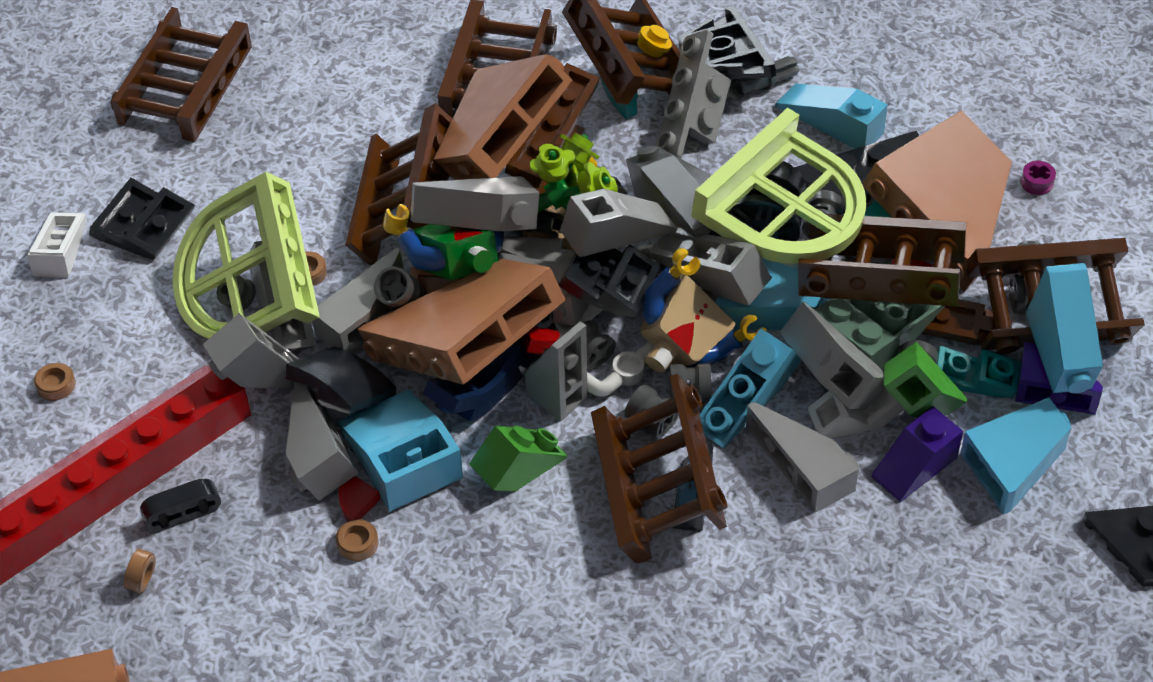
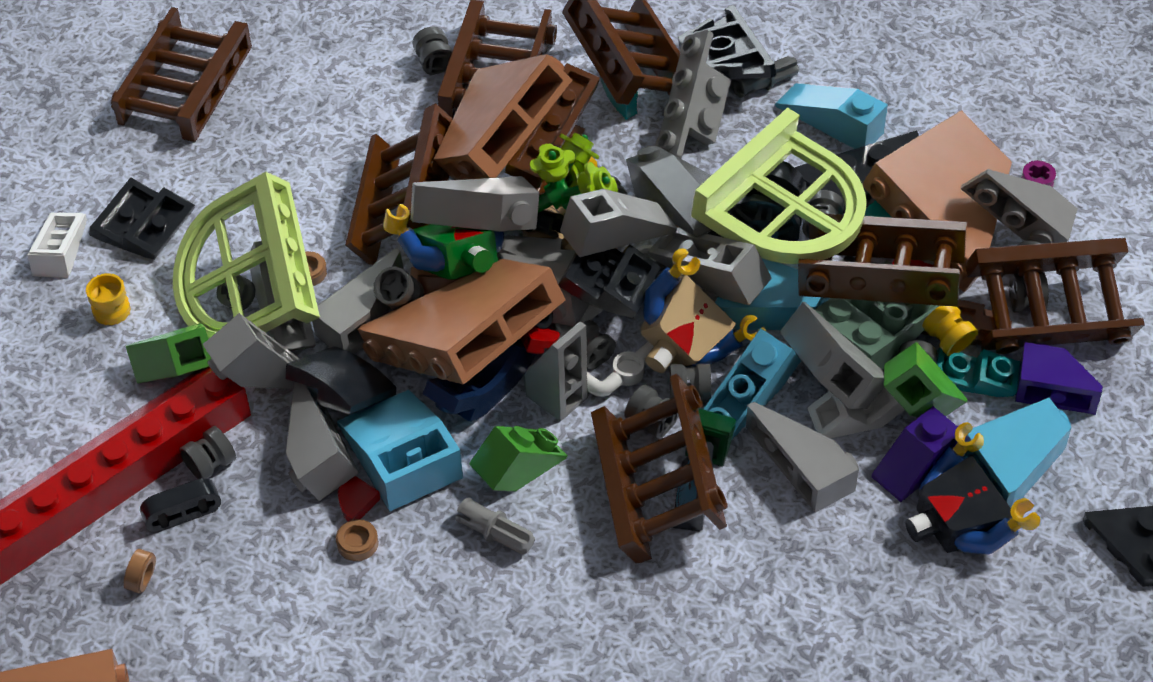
medium nougat tile [34,363,76,401] -> none
yellow plate [637,25,672,57] -> none
medium azure slope [1026,263,1103,393] -> none
none -> yellow wheel [86,273,131,325]
none -> bright green slope [125,323,211,383]
none -> dark grey wheel [179,426,237,479]
none -> dark grey wheel [412,26,453,75]
none -> light grey axle [455,498,535,554]
none -> dark green slope [685,409,736,467]
none -> torso [905,422,1040,555]
none -> yellow wheel [922,306,978,357]
none -> light grey slope [960,169,1078,244]

